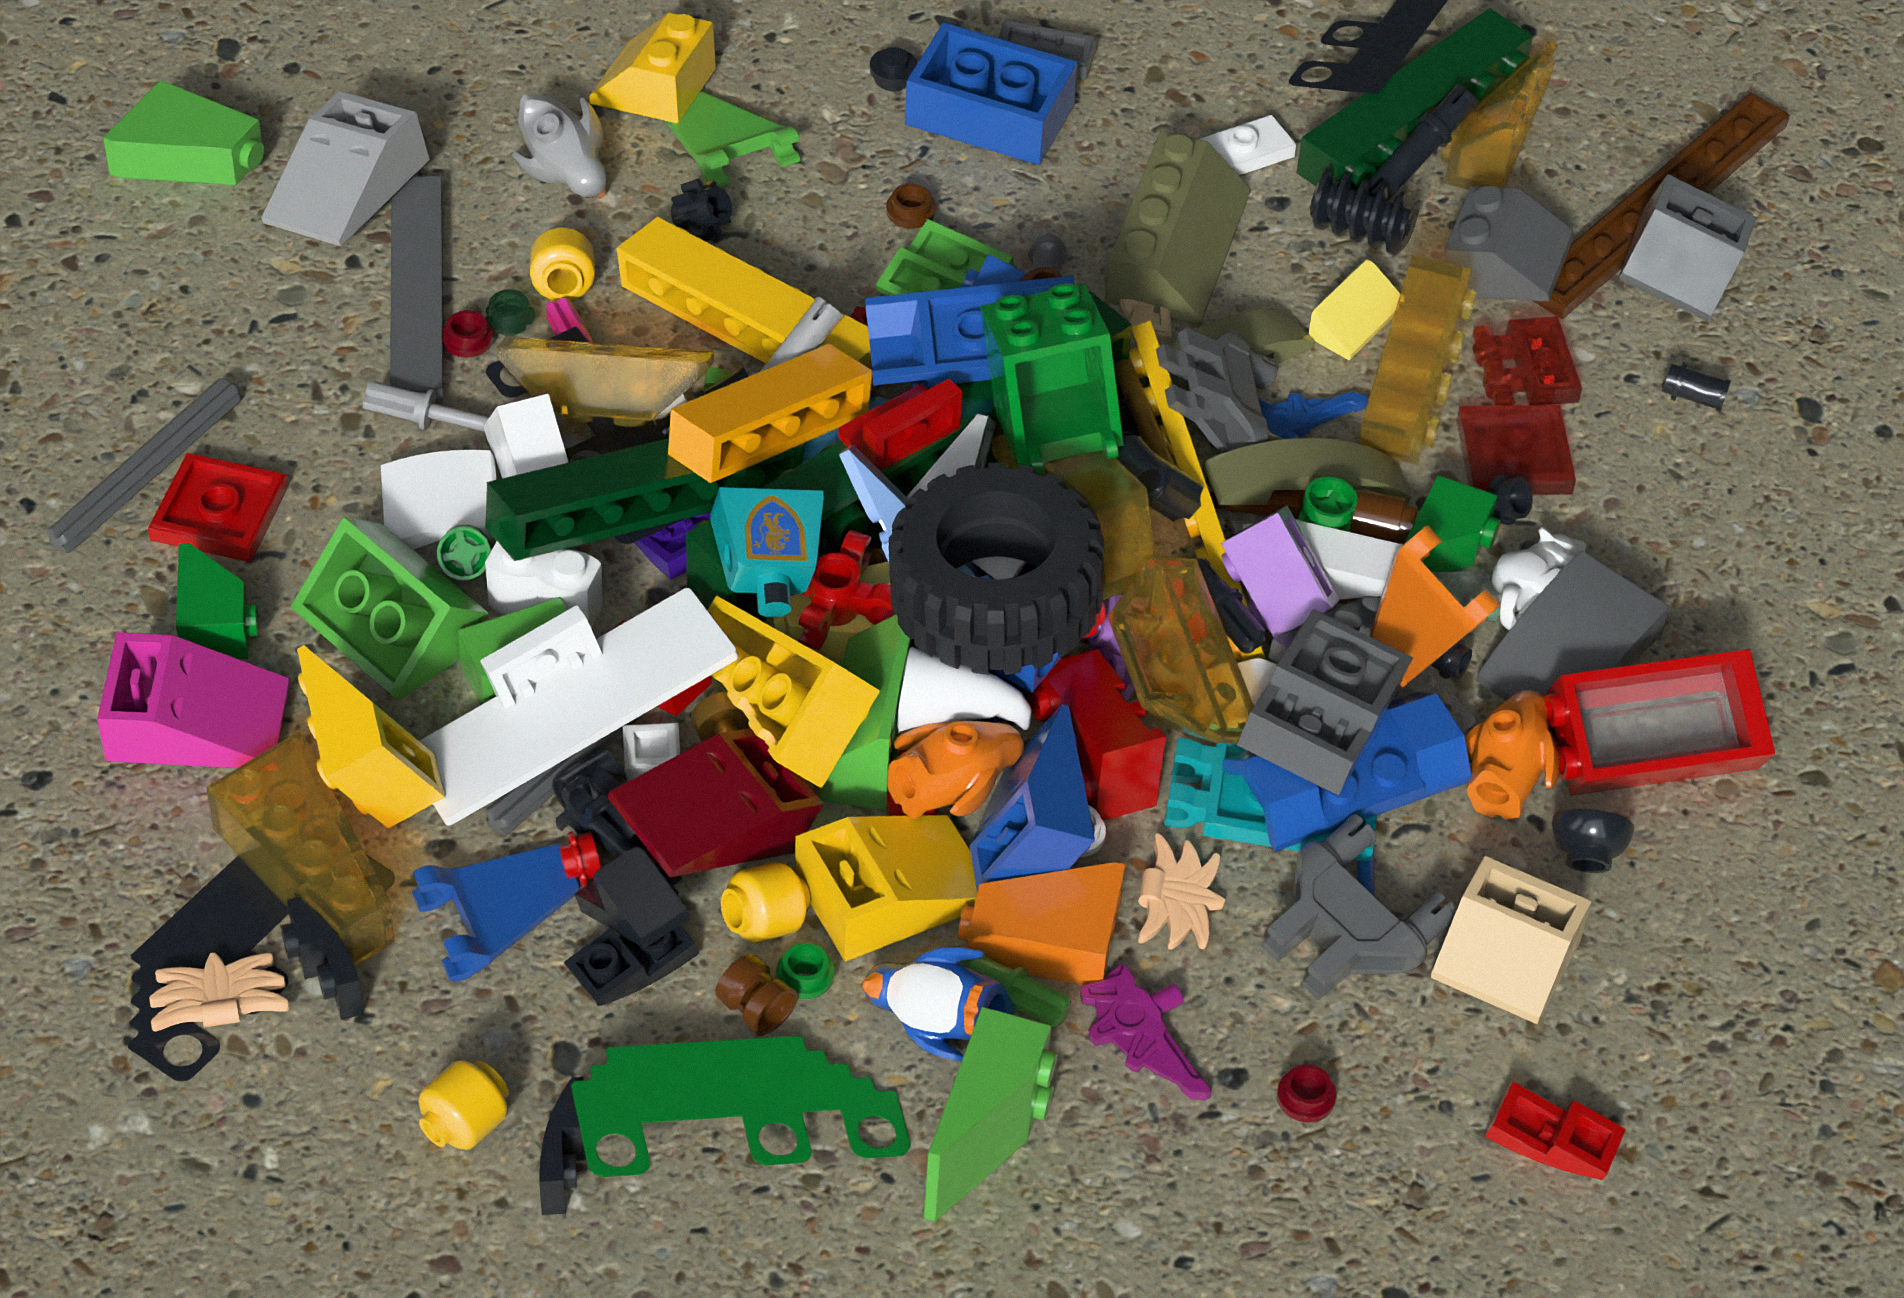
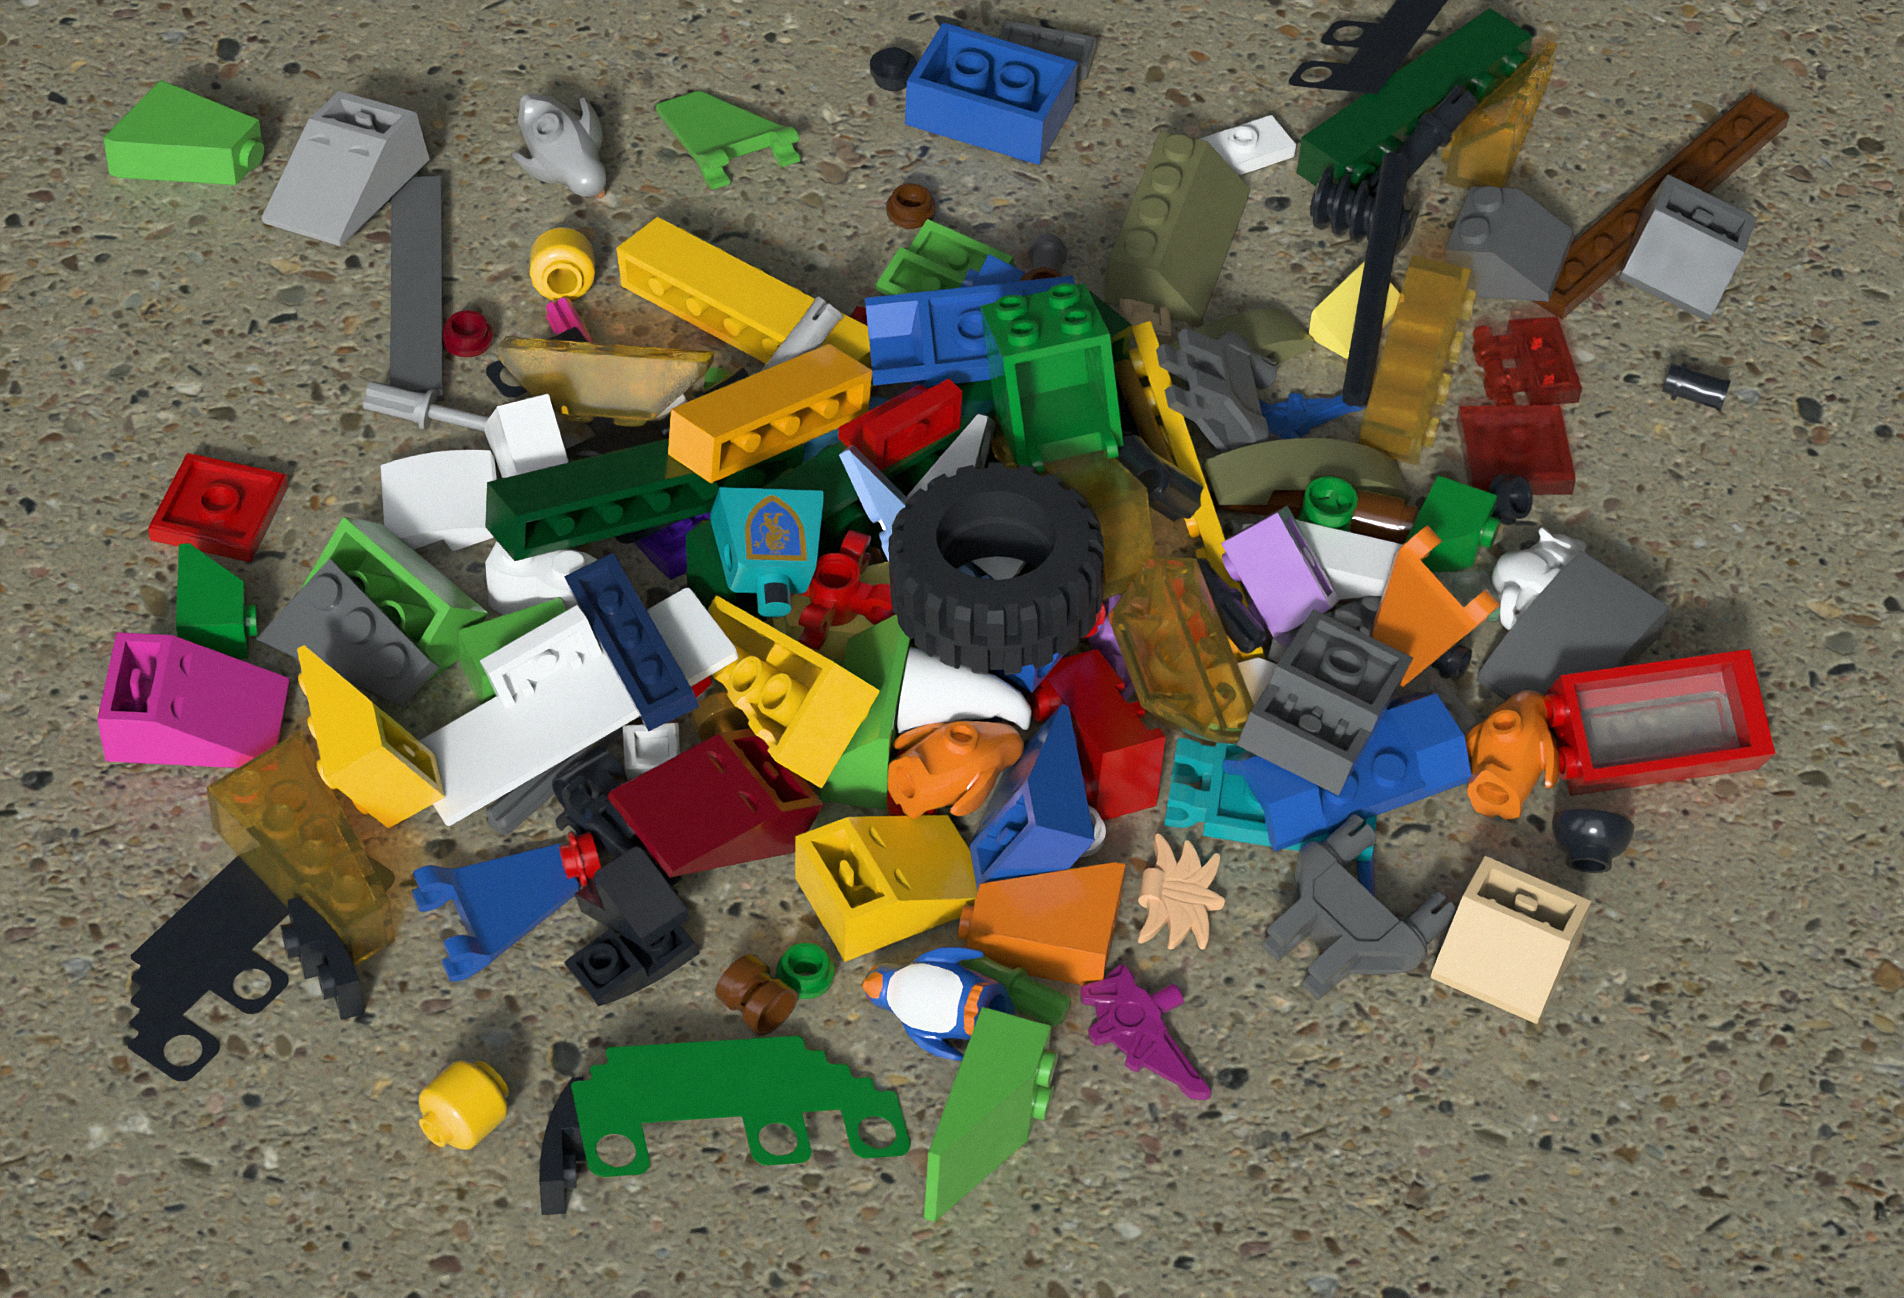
dark grey axle [47,378,240,553] -> none
light nougat piece [149,953,289,1031] -> none
green wheel [437,525,492,580] -> none
clear green plate [485,289,535,336] -> none
yellow slope [589,12,716,123] -> none
black gear [671,178,732,242] -> none
yellow head [721,862,810,943] -> none
dark red plate [1277,1065,1337,1123] -> none
red slope [1484,1081,1626,1180] -> none
none -> dark grey wing [256,558,440,708]
none -> dark blue plate [564,552,700,732]
none -> black axle [1342,152,1409,408]

